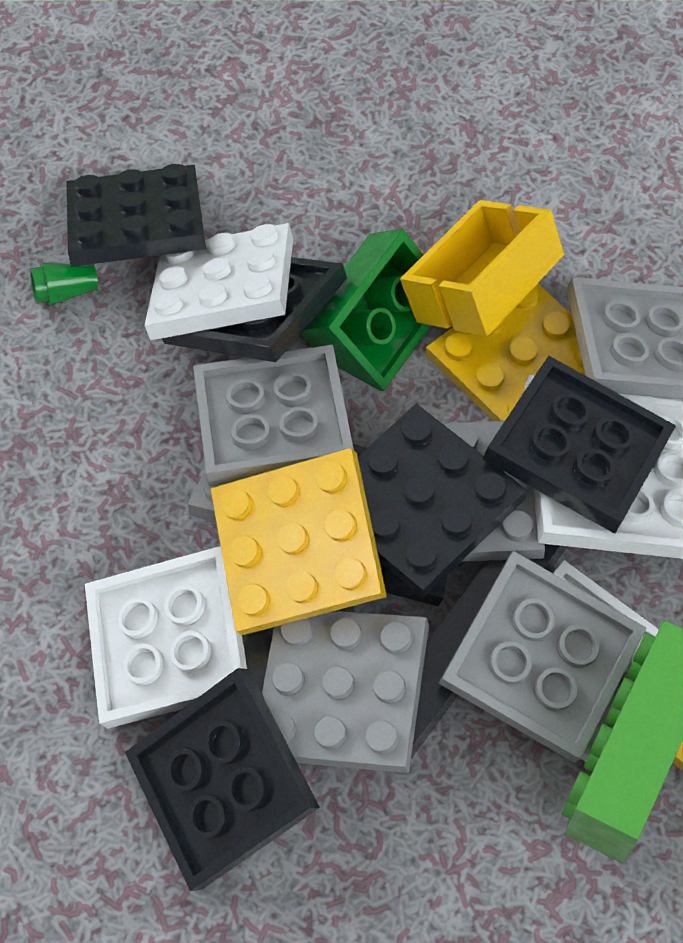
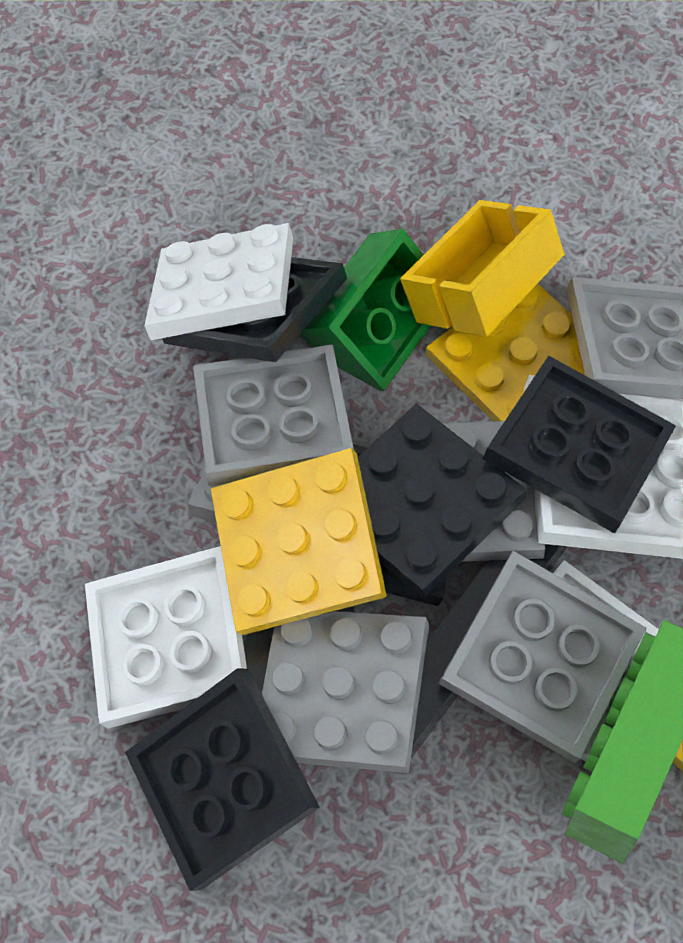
green cone [30,262,98,307] -> none
black plate [66,164,206,267] -> none

